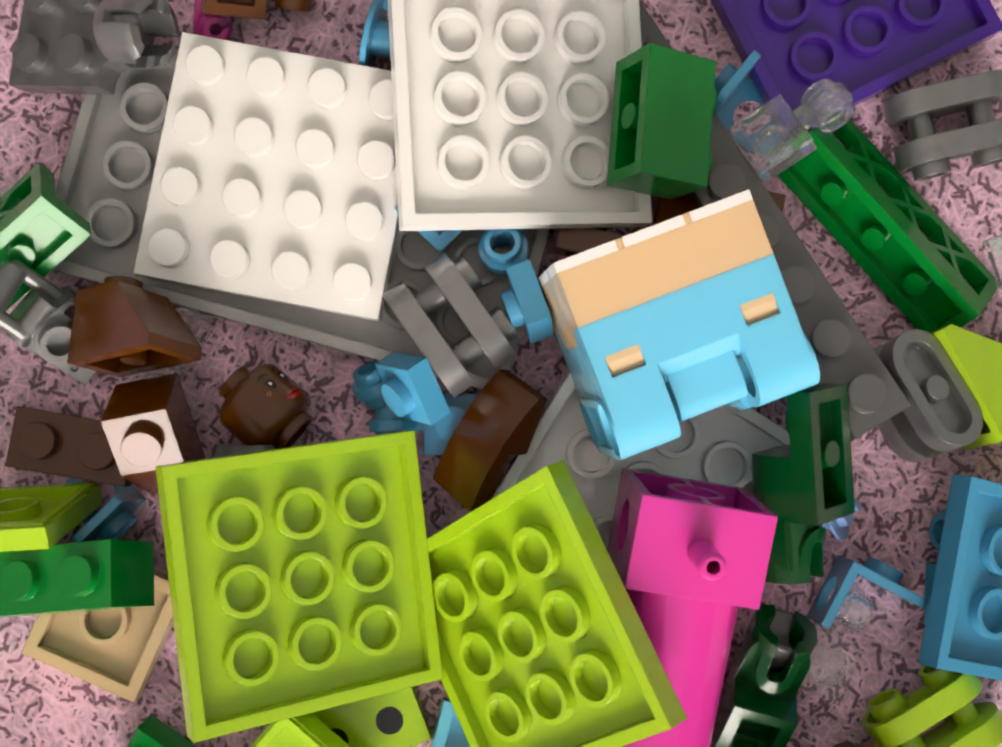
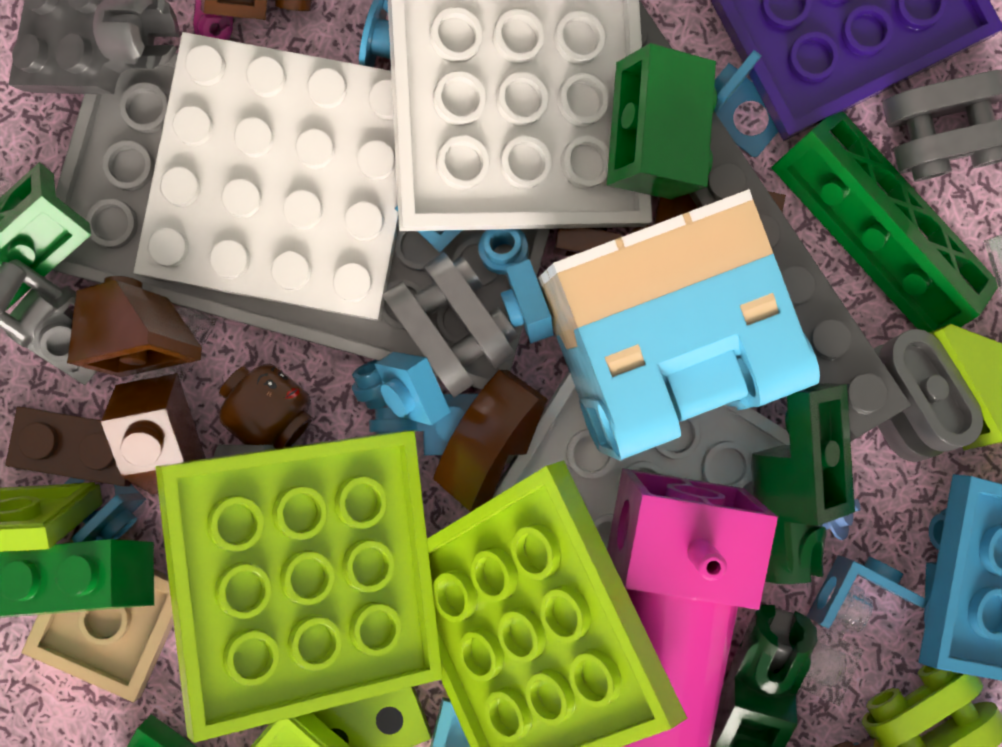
clear plate [727,79,854,184] -> none

